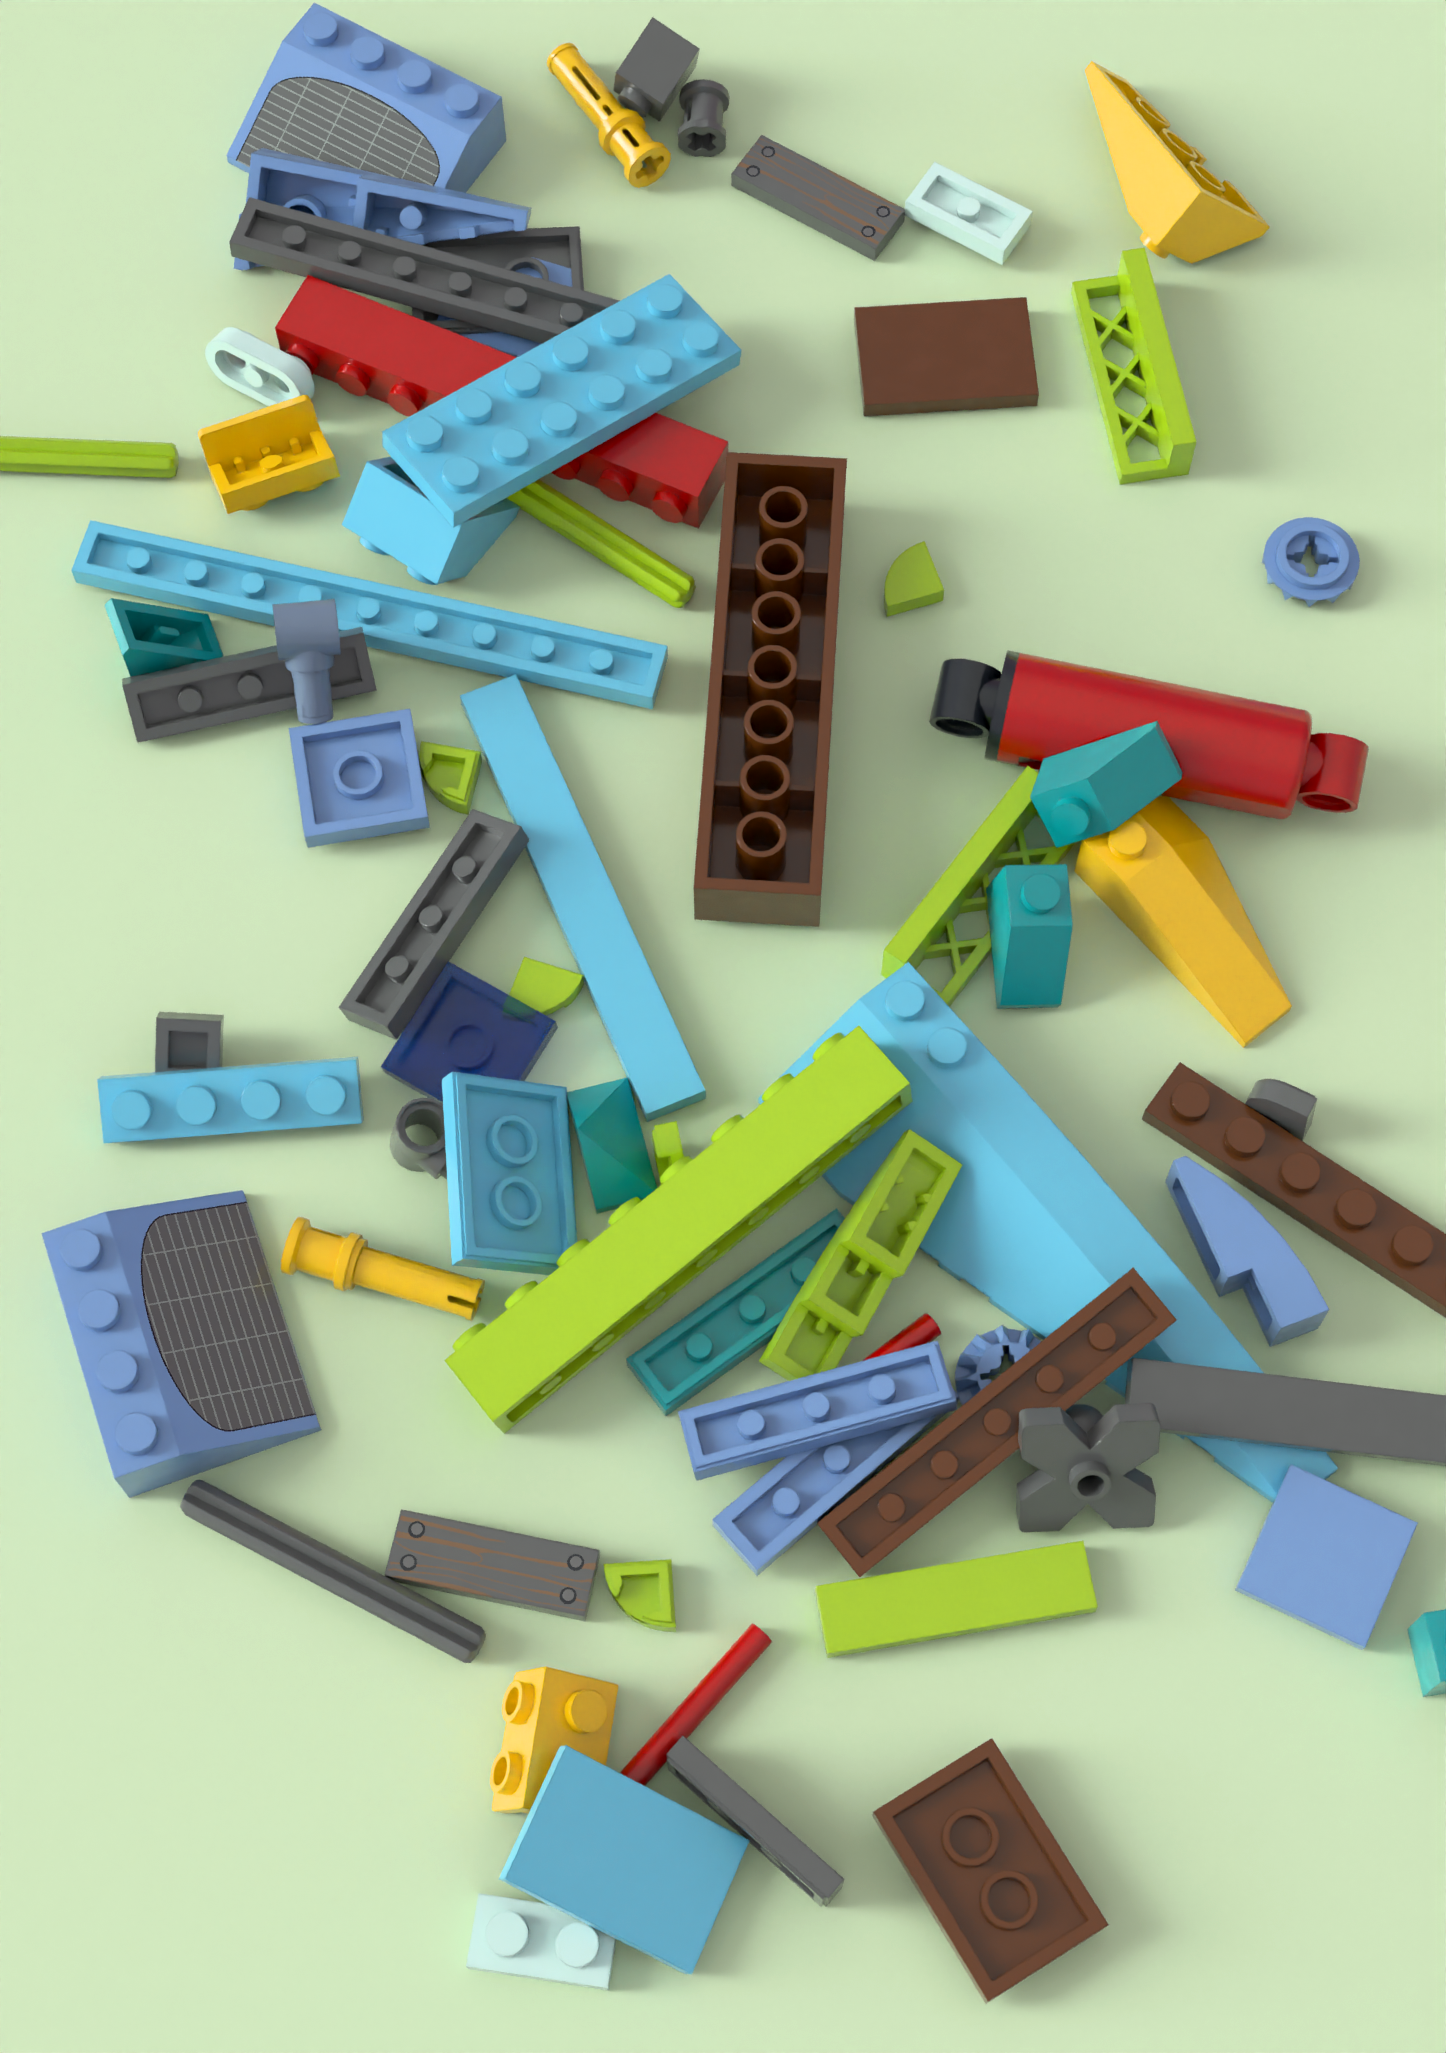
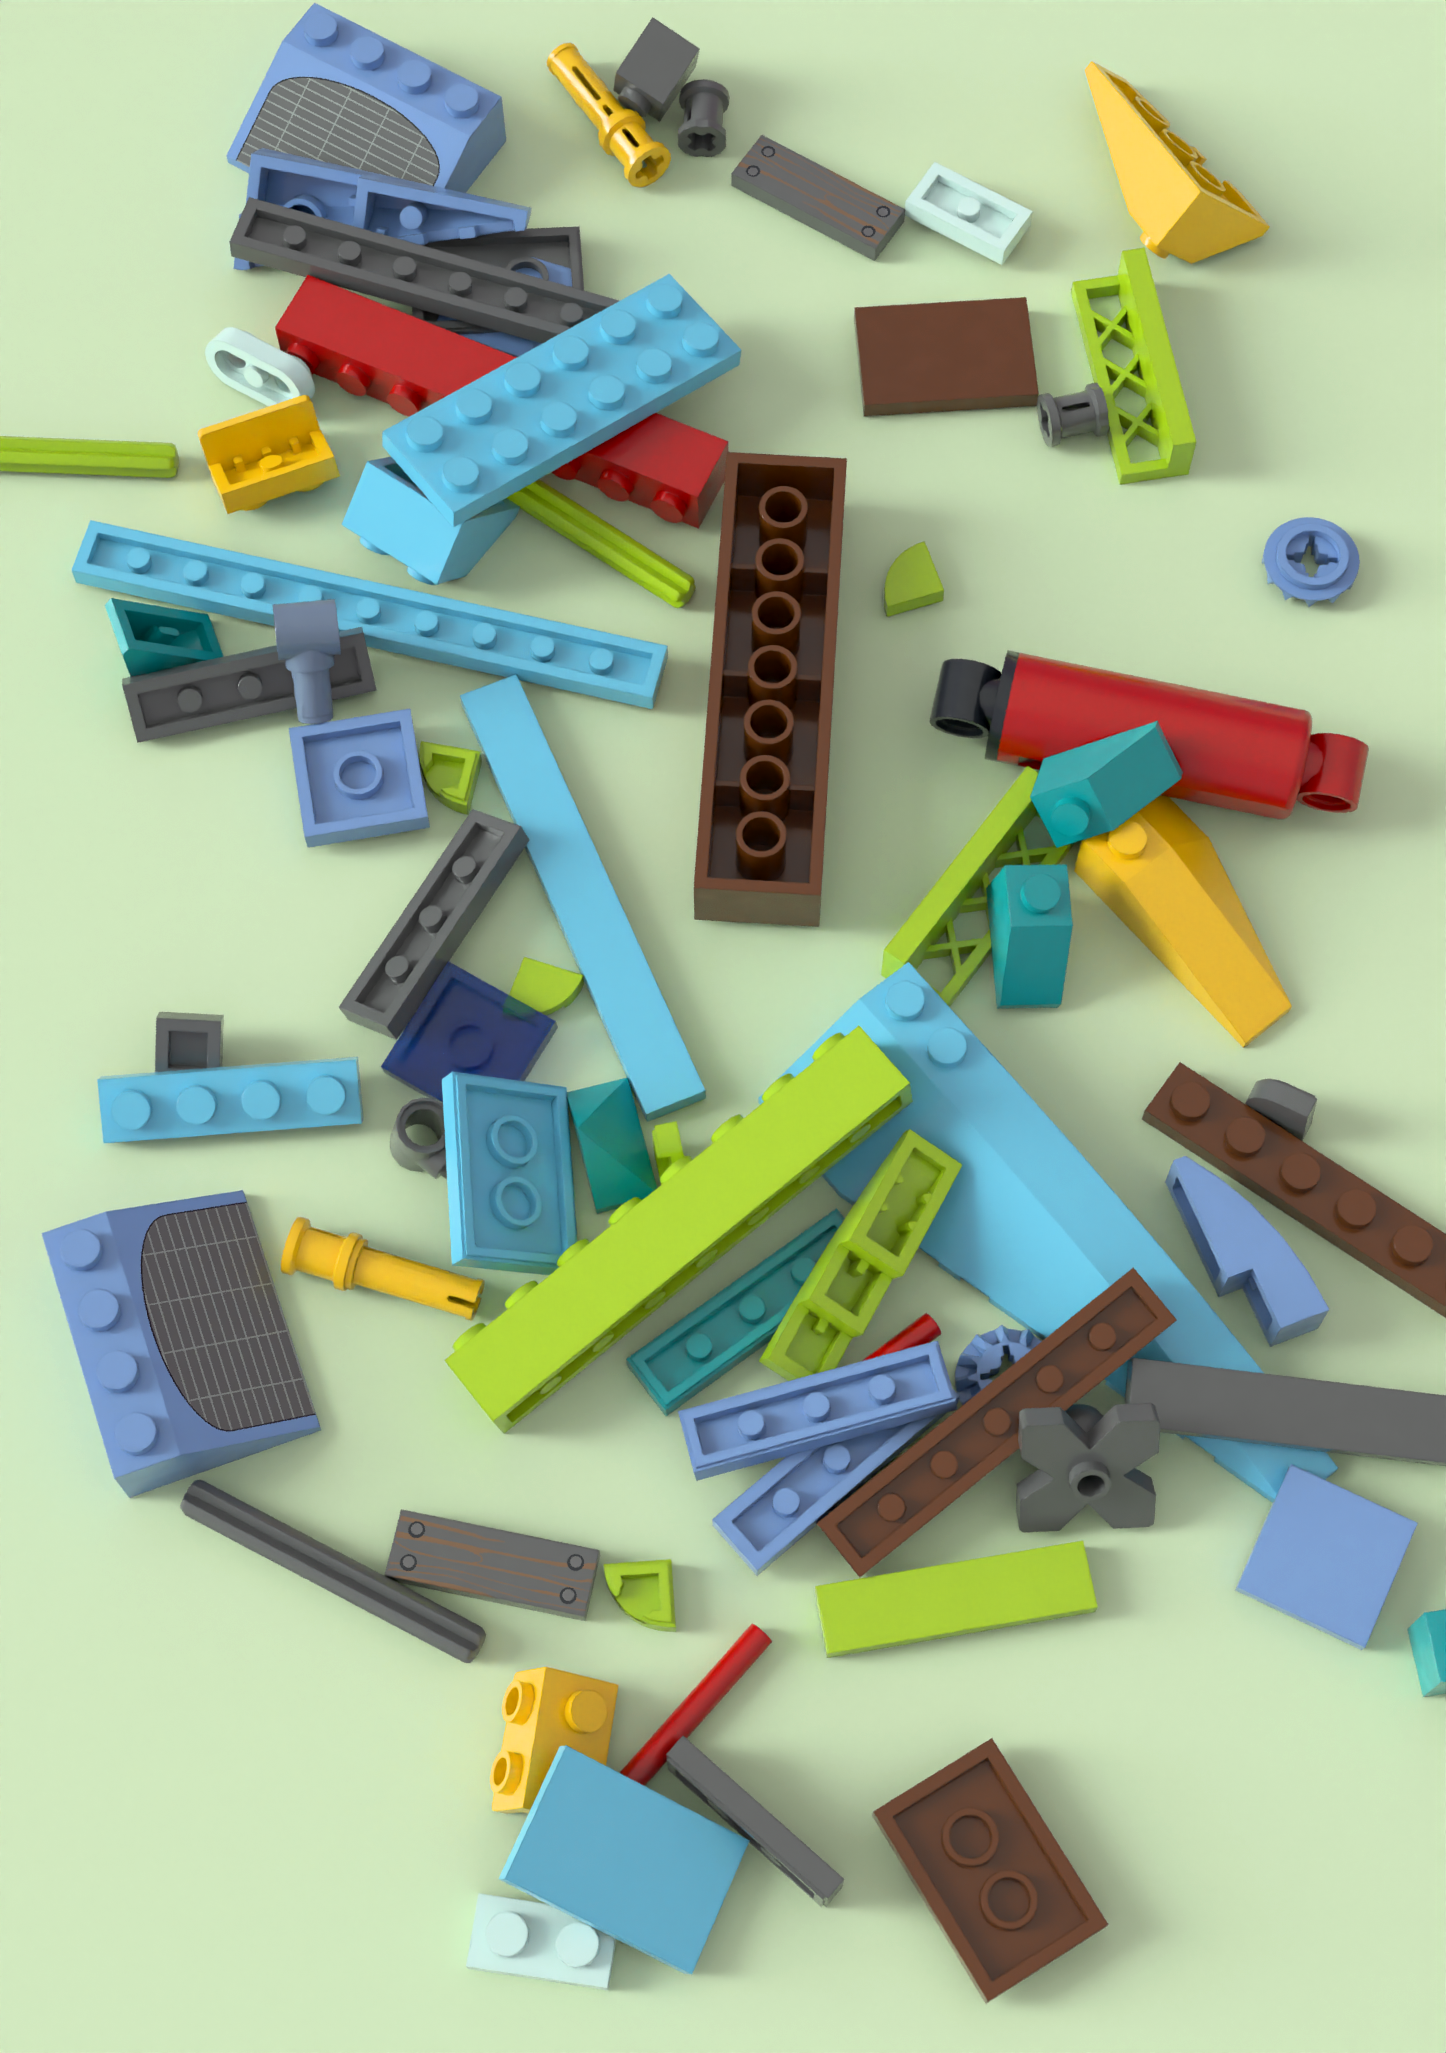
none -> dark grey bush [1037,382,1109,447]

